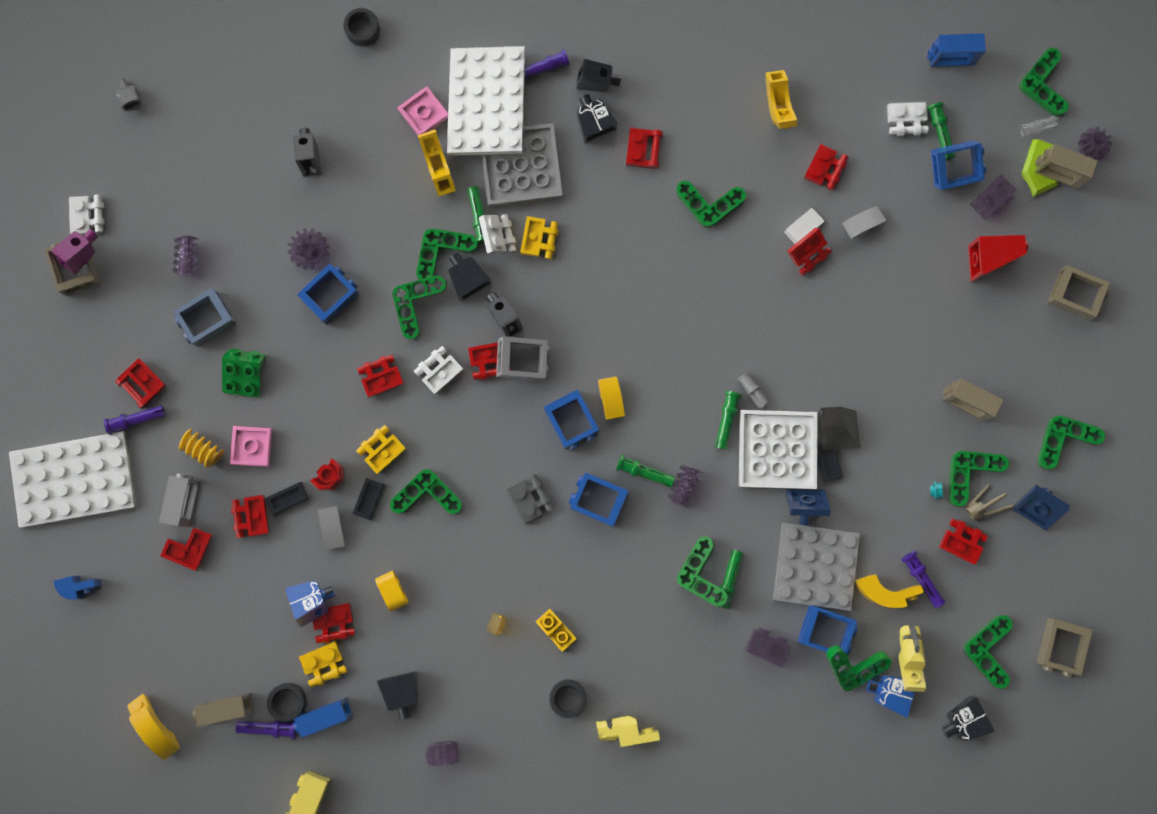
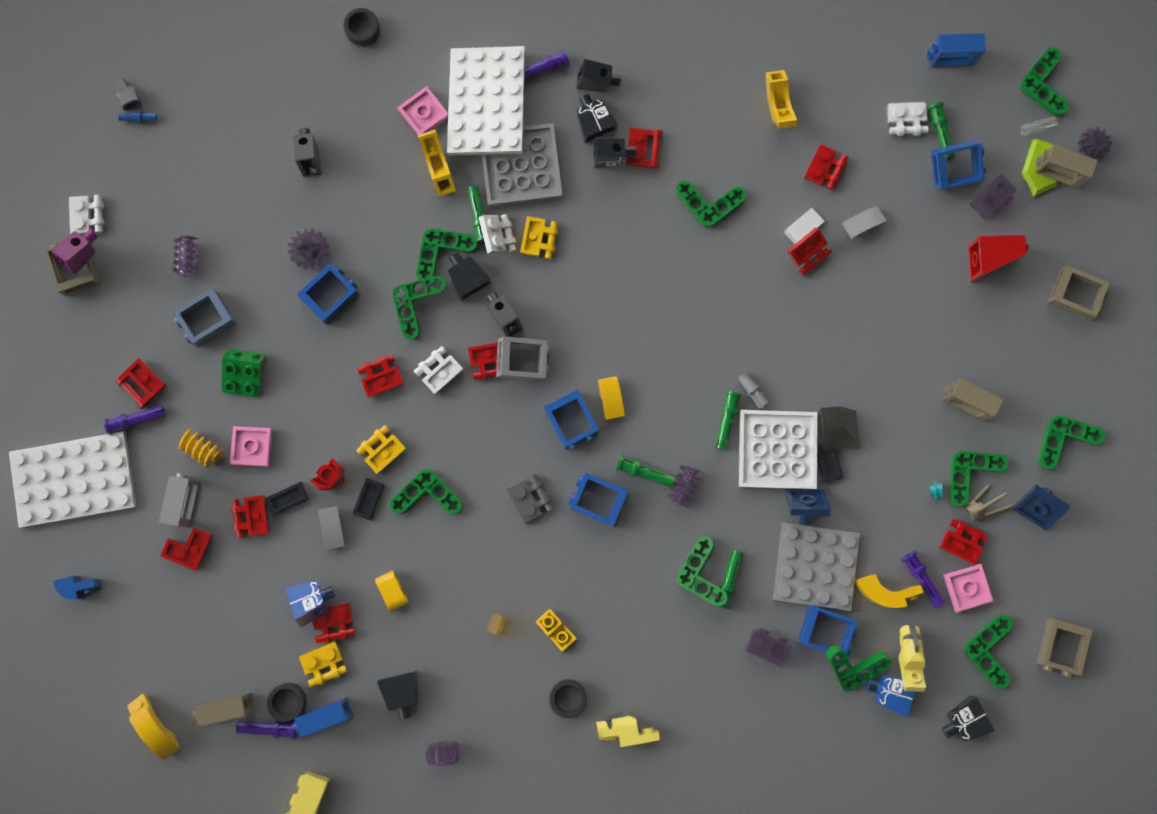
none -> blue bar [118,111,158,123]
none -> black torso [593,138,636,168]
none -> bright pink plate [943,564,994,613]

